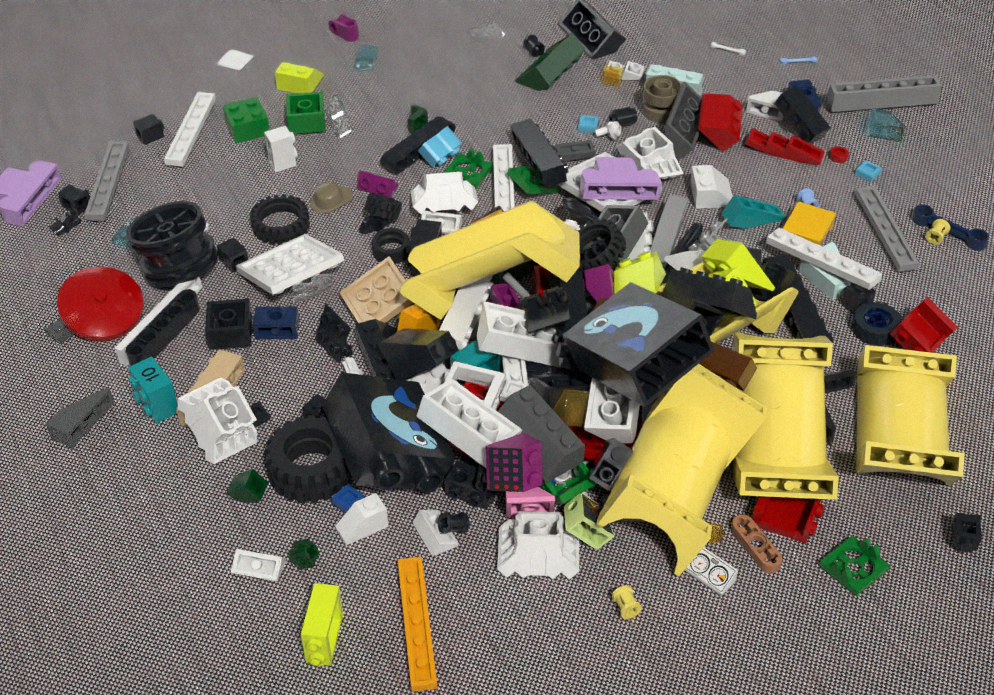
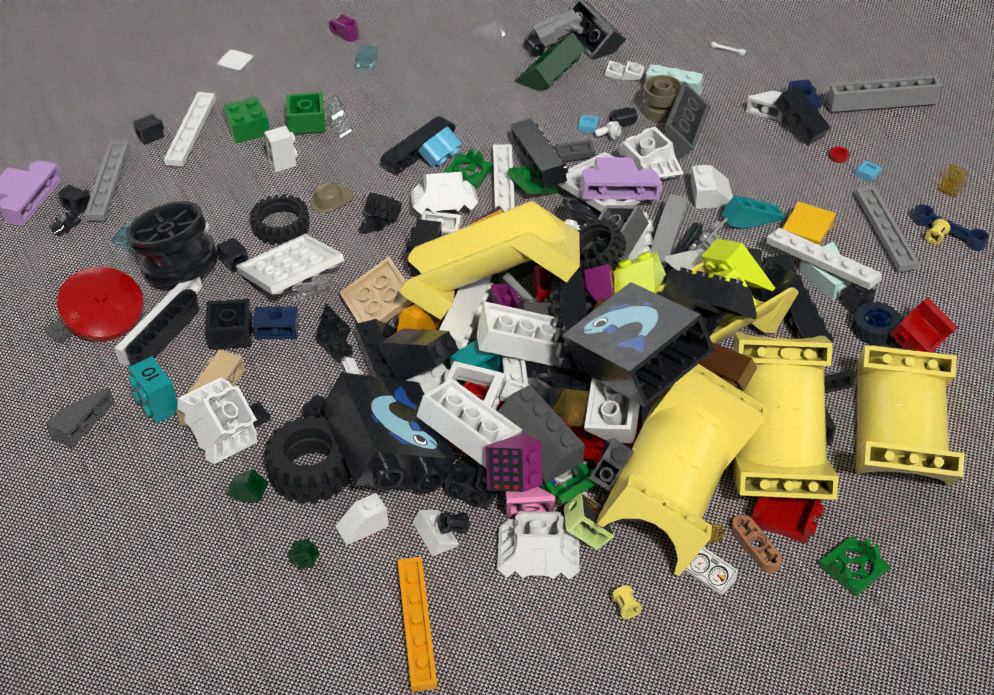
white slope [231,549,286,582] -> none
neon yellow slope [275,62,324,93] -> none
neon yellow window [301,583,344,666] -> none
blue plate [331,484,365,513] -> none
magenta hinge [357,170,398,198] -> none
black tyre [372,228,409,264] -> none
dark green bracket [408,104,428,134] -> none
black hinge [521,286,571,334] -> none
clear yellow plate [602,65,624,86] -> none
red slope [698,93,743,152] -> none
red slope [745,128,825,165] -> none
light blue hinge [780,56,817,65] -> none
light blue bush [797,188,820,208] -> none
clear light blue slope [865,108,906,143] -> none
black brick [951,512,982,553] -> none
none -> light grey piece [532,9,583,47]
none -> clear yellow panel [938,164,969,198]

